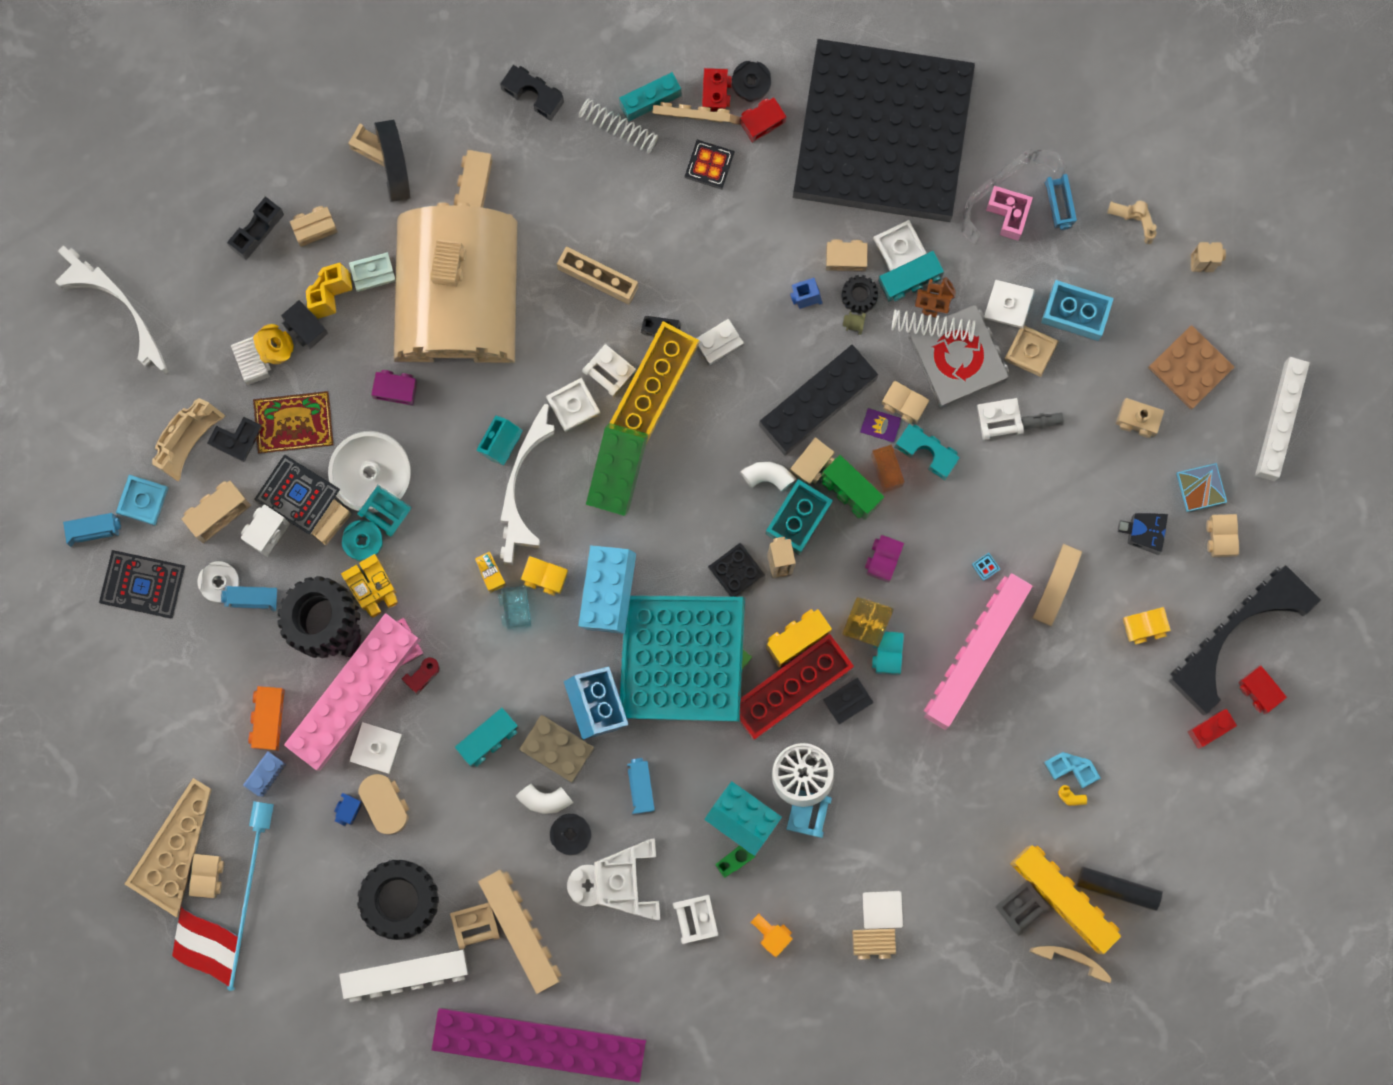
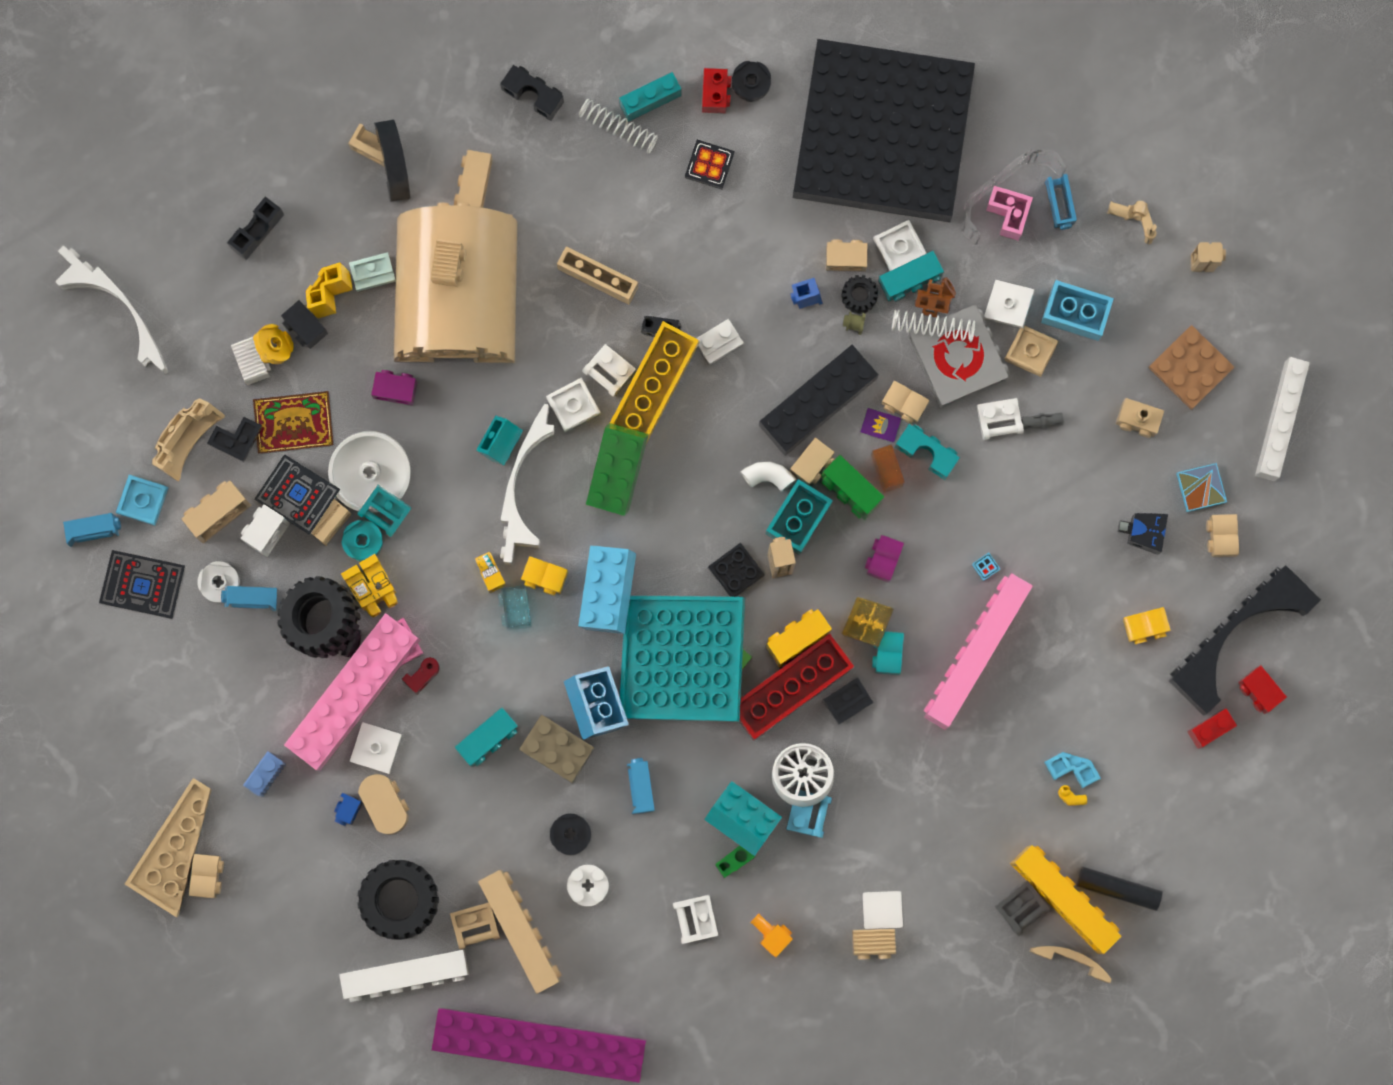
flag [172,801,274,991] -> none
orange brick [248,686,285,751] -> none
tan brick [290,206,338,247] -> none
white cylinder [516,783,574,814] -> none
white wing [594,838,660,920] -> none
tan wing [653,102,740,125] -> none
red brick [740,97,787,143] -> none
tan slope [1032,544,1082,626] -> none

